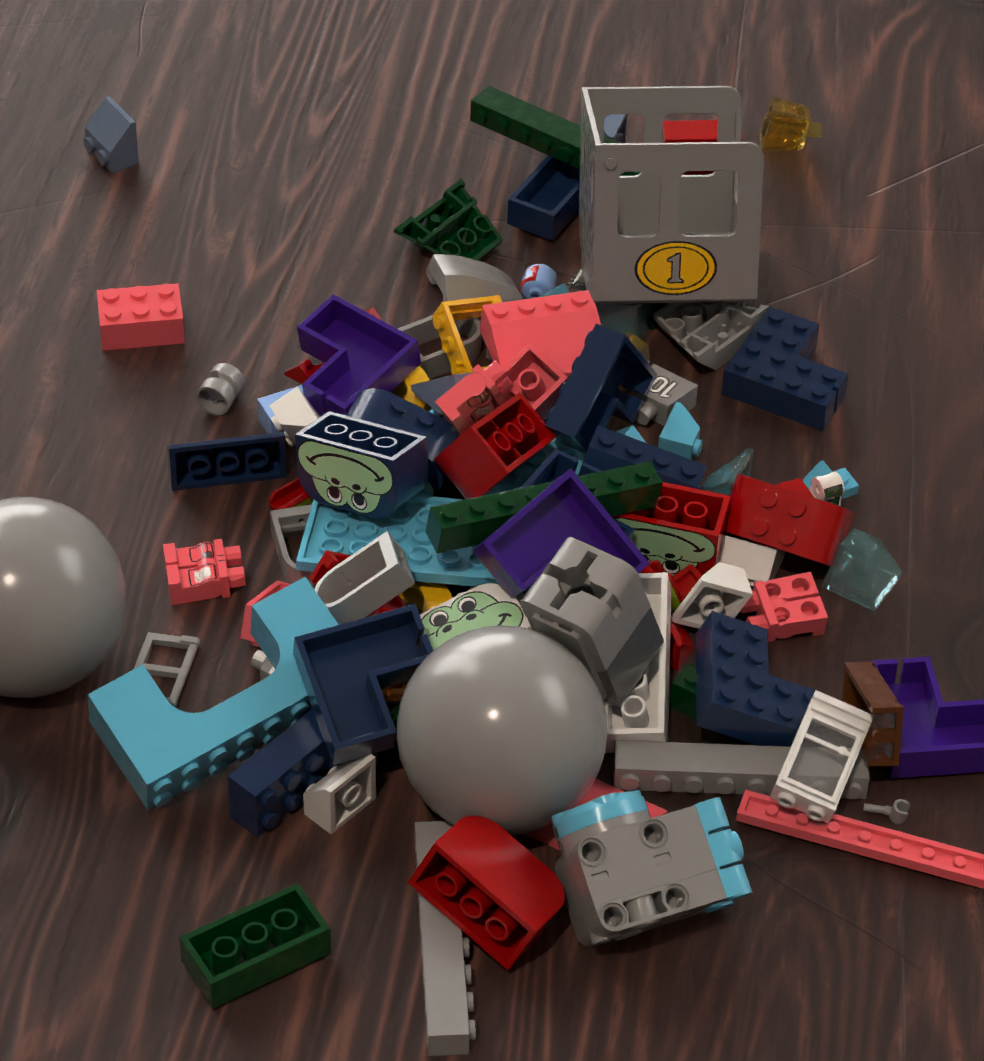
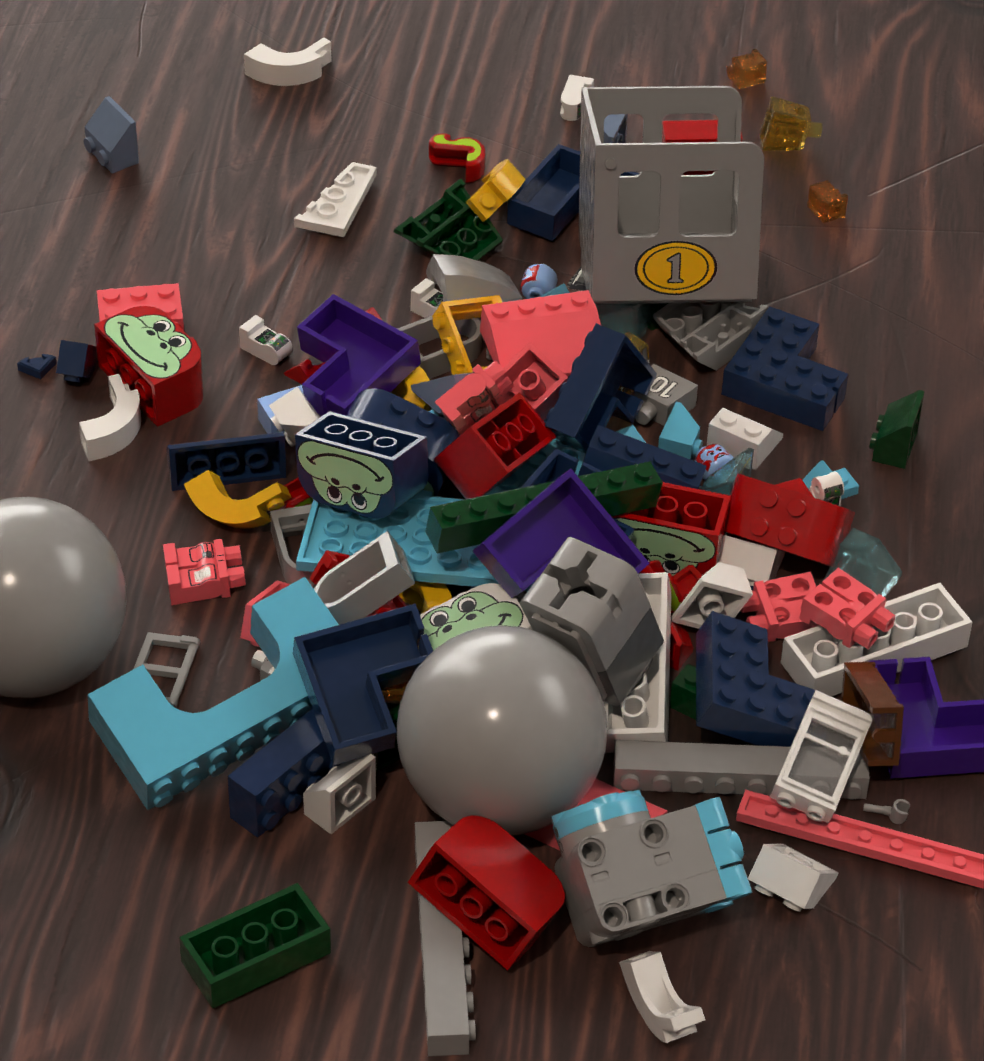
light grey wheel [196,363,245,415] -> none
dark green brick [470,85,640,176] -> none
none -> dark blue tile [17,354,57,379]
none -> dark blue slope [56,340,98,383]
none -> white arch [79,374,141,461]
none -> brick [94,306,204,427]
none -> yellow arch [184,470,292,529]
none -> white leg [239,315,293,365]
none -> white arch [244,38,331,86]
none -> white wing [294,162,377,237]
none -> white leg [410,278,443,318]
none -> red animal [429,133,486,183]
none -> yellow arch [466,159,525,222]
none -> white leg [560,75,594,121]
none -> white arch [619,951,705,1043]
none -> light blue head [695,444,736,486]
none -> white slope [707,408,783,470]
none -> clear orange brick [727,49,767,89]
none -> white slope [748,844,839,912]
none -> white brick [781,583,972,697]
none -> coral hips [799,567,896,649]
none -> clear orange brick [807,180,848,223]
none -> dark green slope [869,390,925,469]

